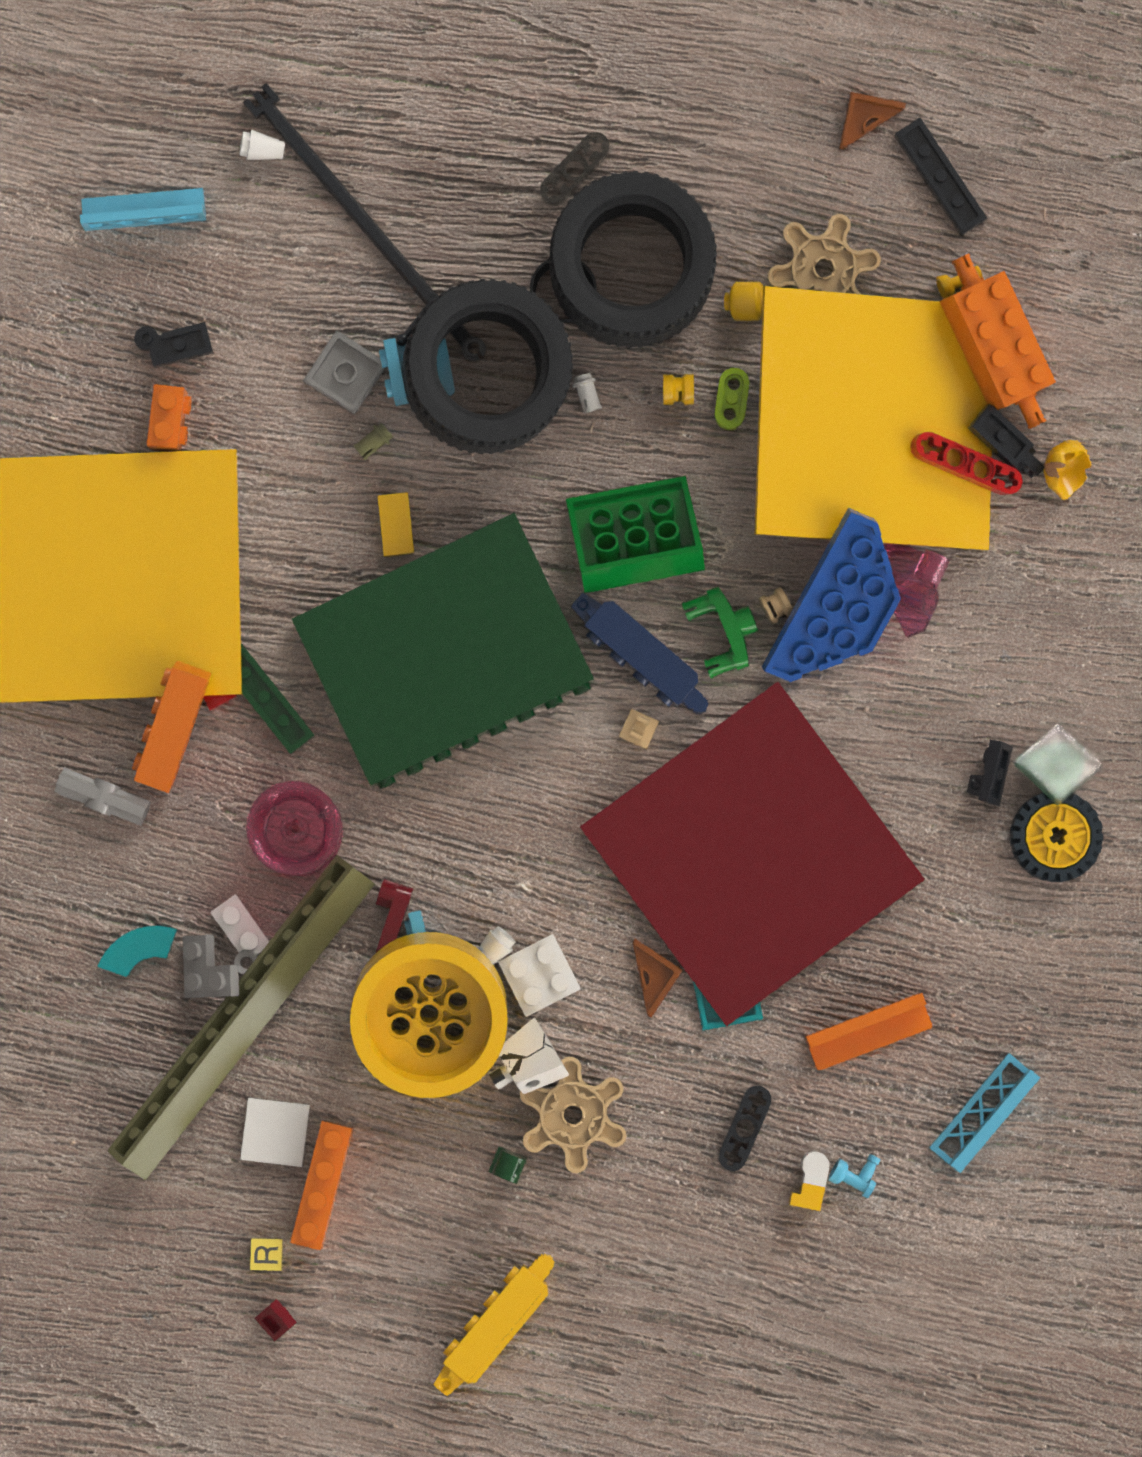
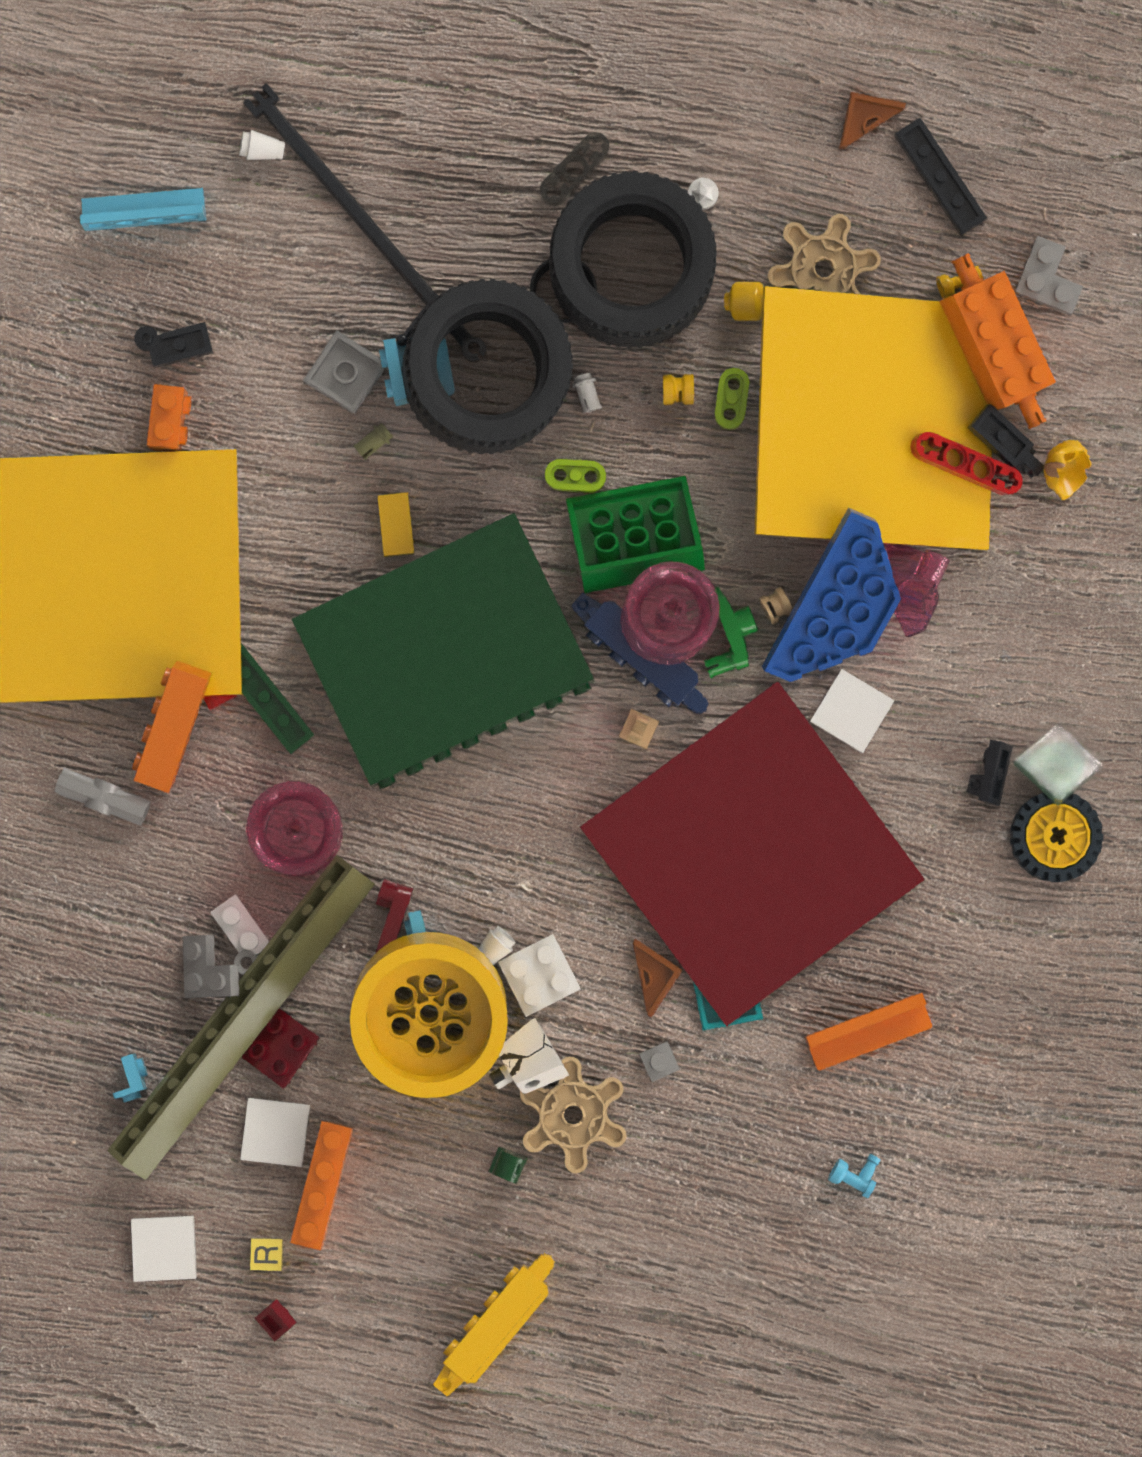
teal tile [97,926,178,977] -> none
black beam [718,1086,771,1171] -> none
leg [788,1151,829,1211] -> none
medium azure fence [929,1053,1040,1173] -> none
none -> medium azure bracket [113,1053,148,1103]
none -> white tile [131,1215,197,1282]
none -> dark red hinge [242,1008,320,1089]
none -> lime plate [545,459,606,493]
none -> clear pink piece [621,561,720,665]
none -> light grey plate [639,1041,680,1082]
none -> white tile [688,178,719,210]
none -> white tile [810,669,895,754]
none -> light grey plate [1015,236,1083,316]

